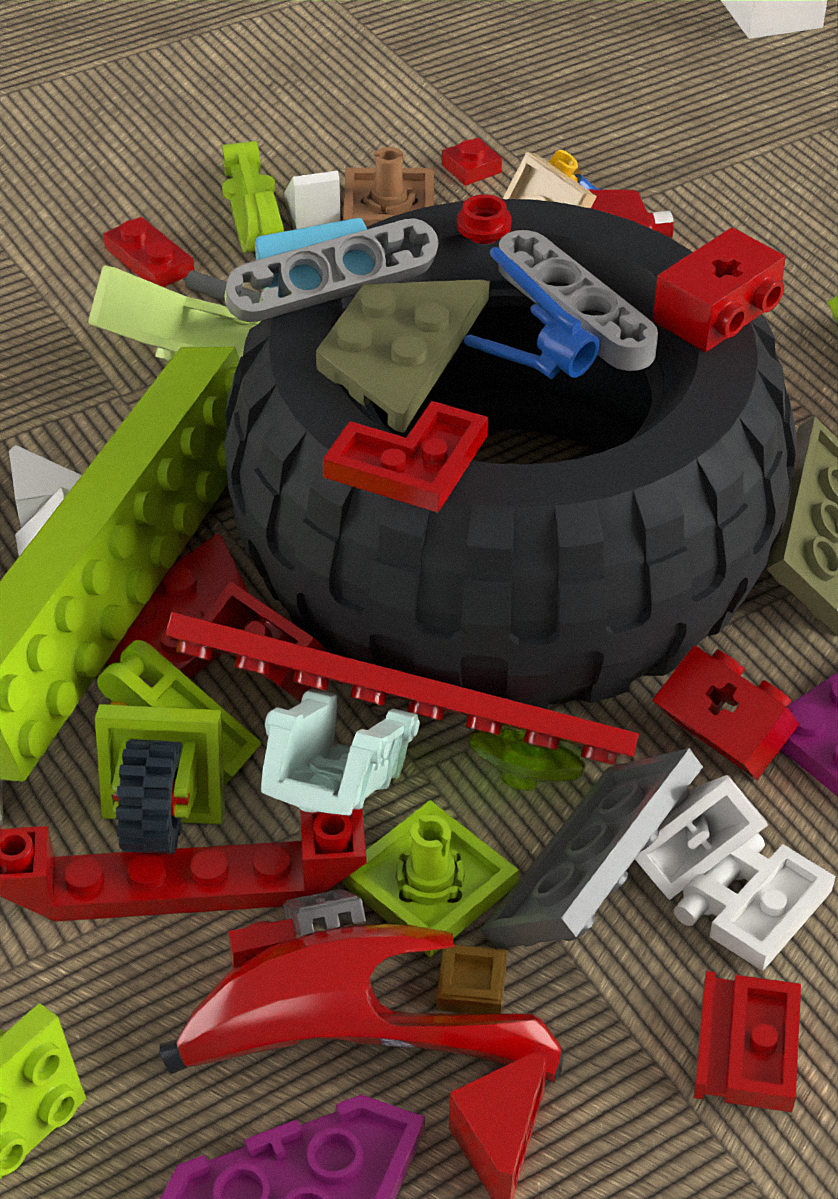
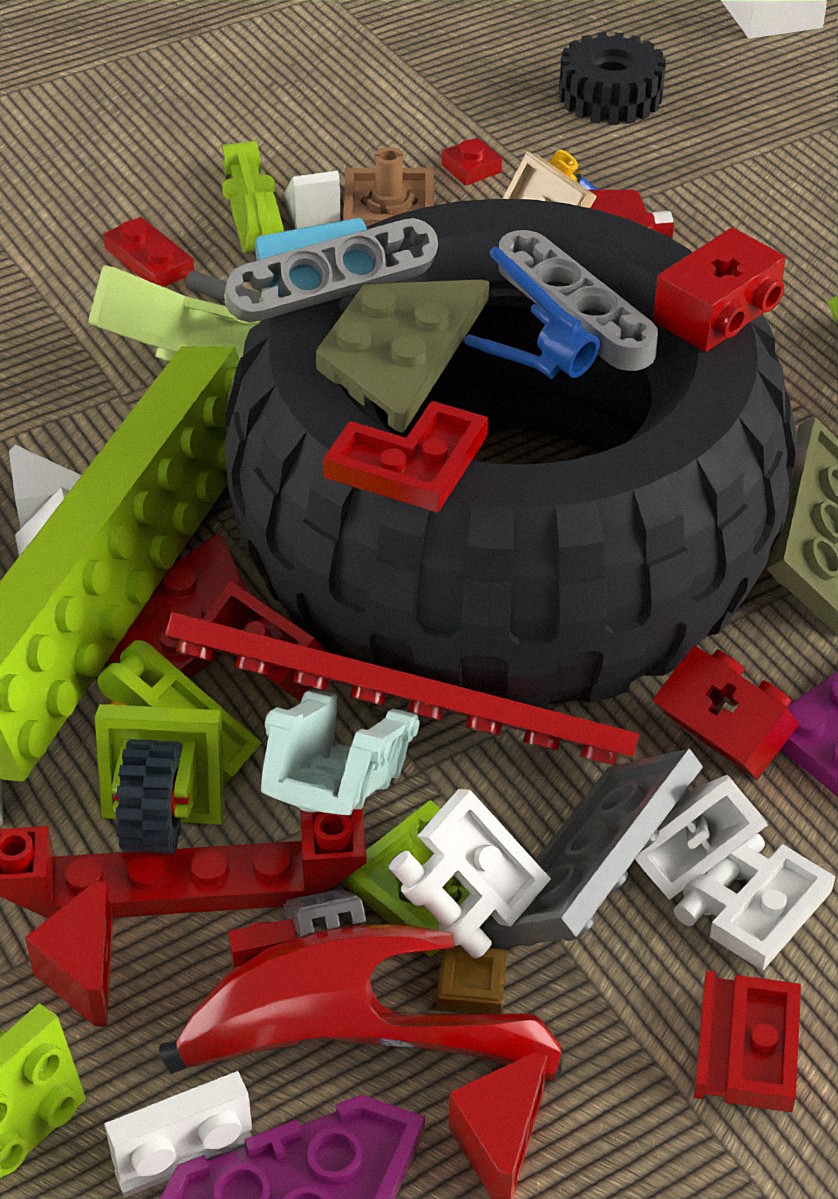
red plate [457,194,512,244] -> none
clear neon green dish [468,728,585,791] -> none
none -> red slope [25,881,114,1027]
none -> white plate [104,1071,252,1198]
none -> white plate [389,789,551,959]
none -> black tyre [559,32,666,125]

